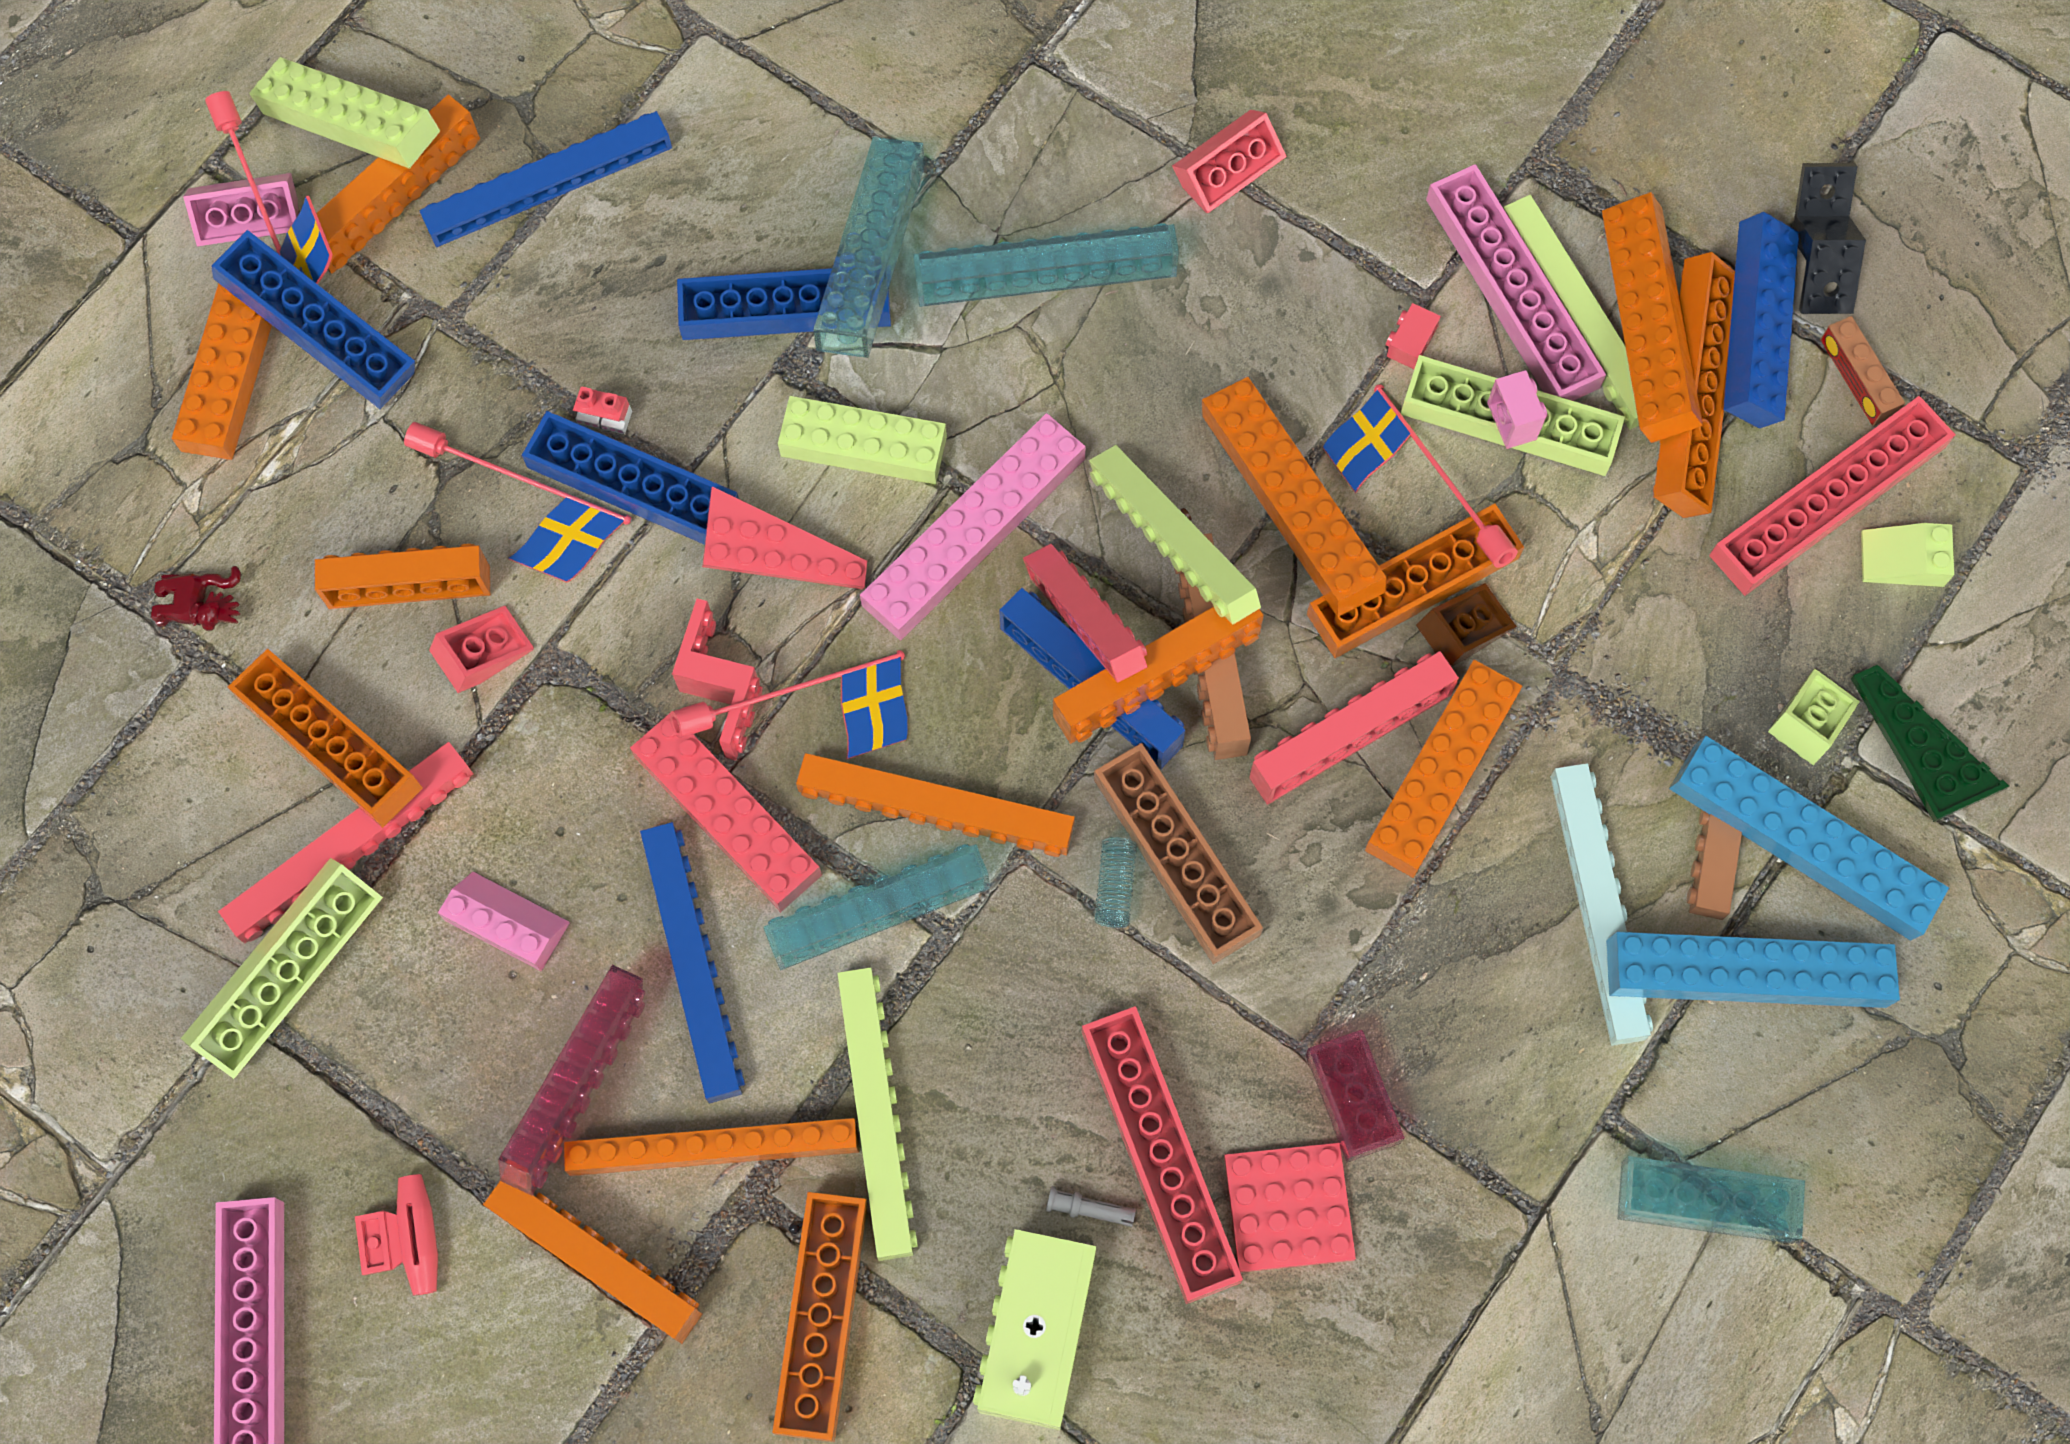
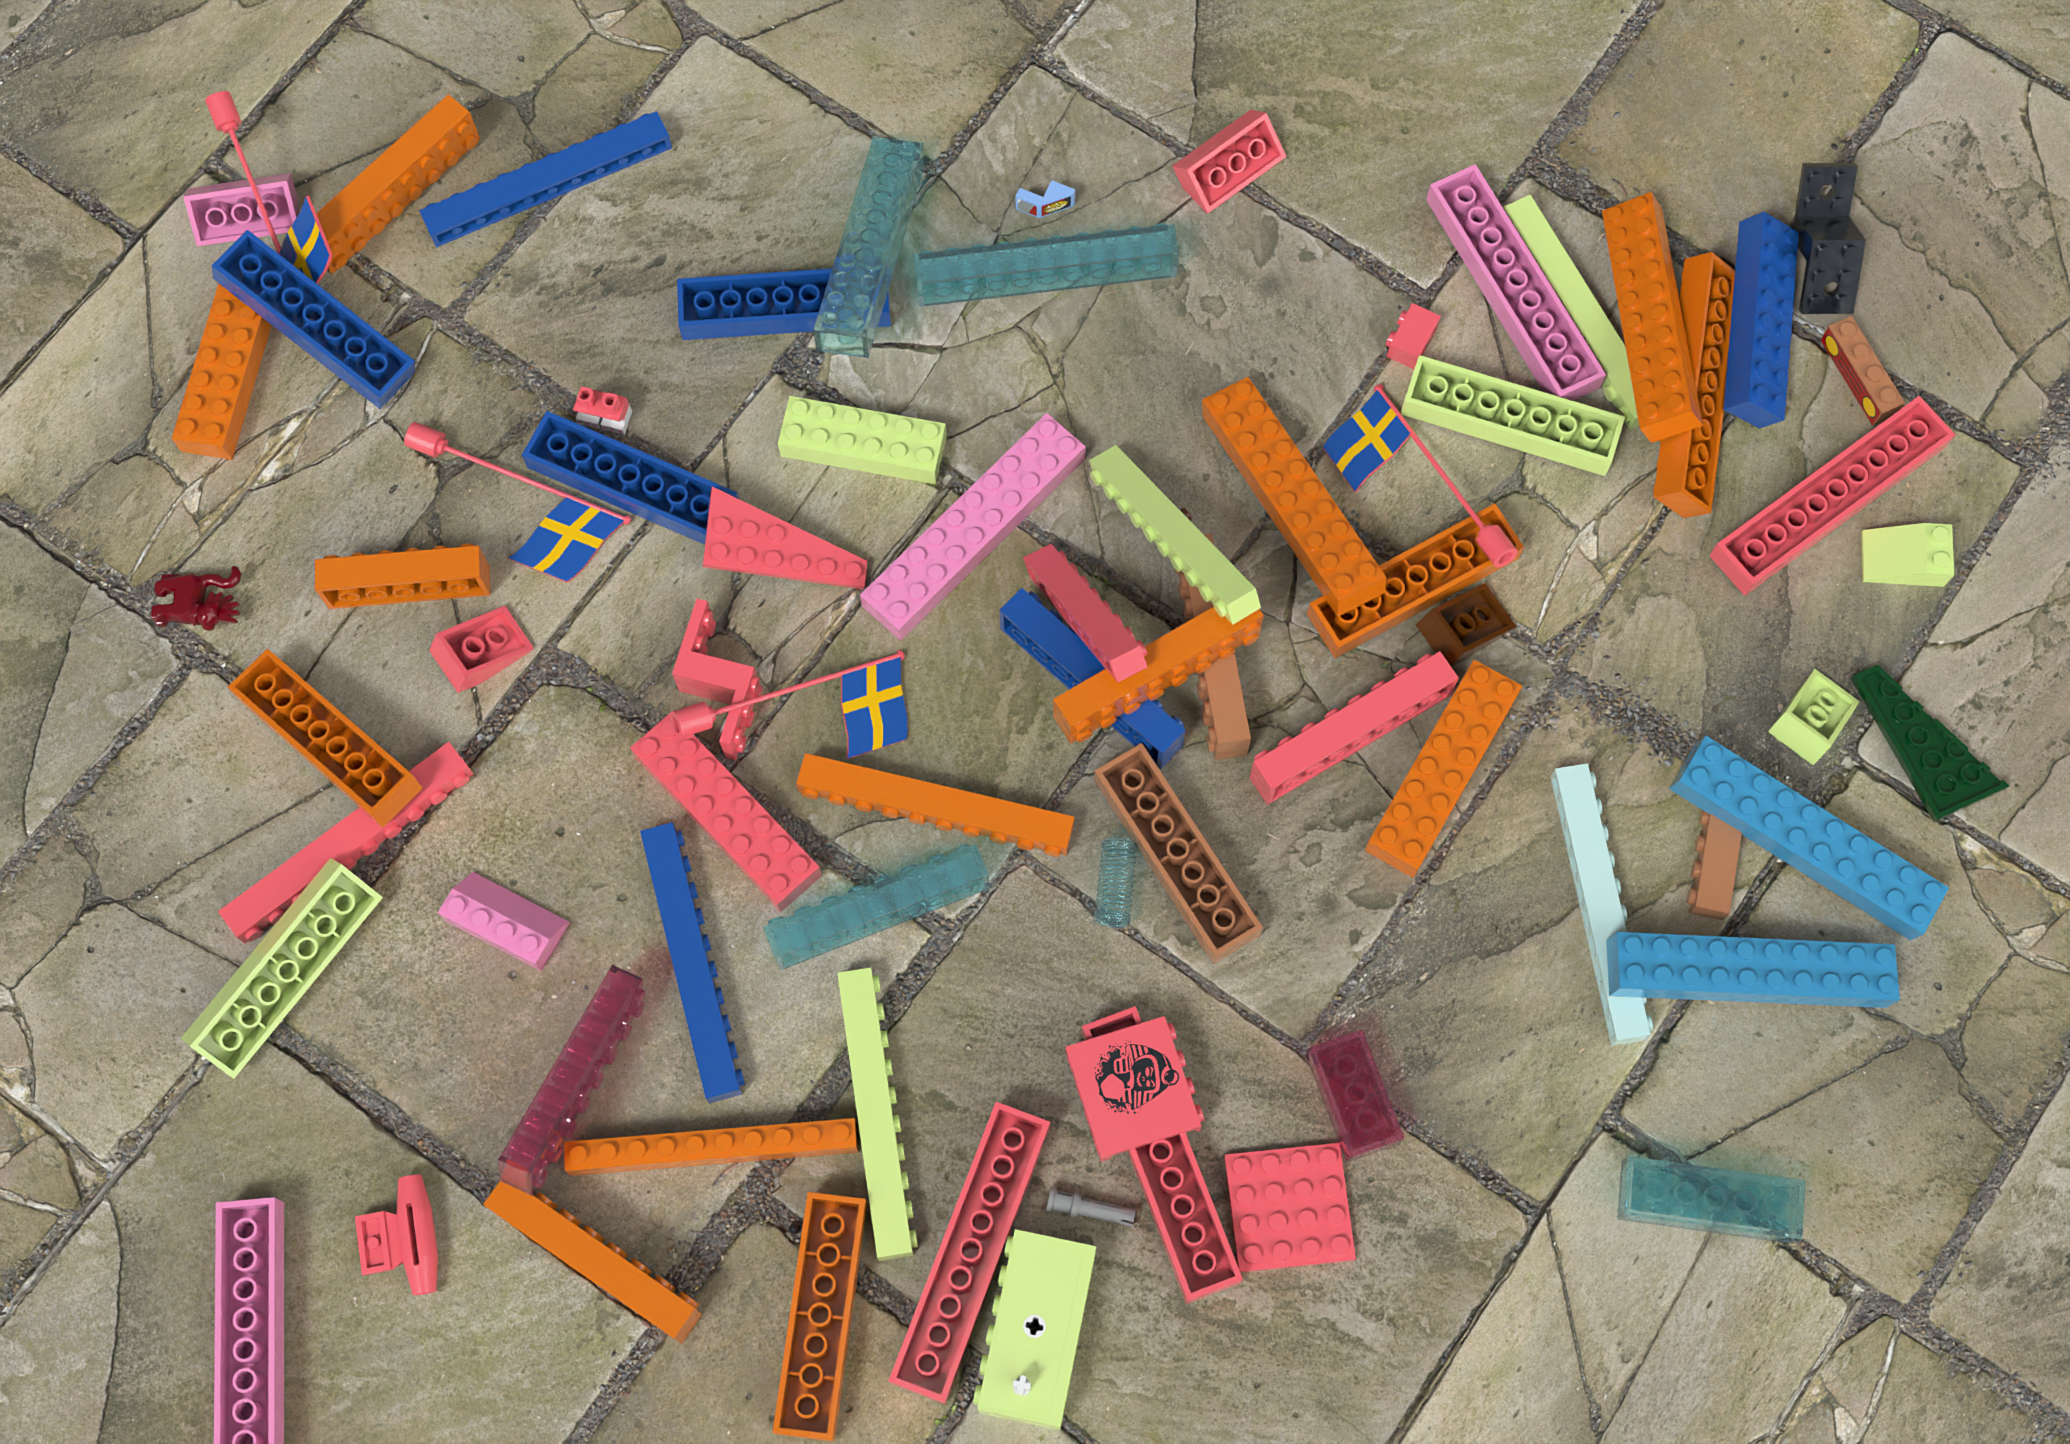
yellowish green brick [249,57,440,169] -> none
bright pink brick [1487,370,1547,449] -> none
none -> coral brick [888,1102,1050,1405]
none -> light blue slope [1015,181,1075,218]
none -> coral panel [1065,1016,1204,1162]

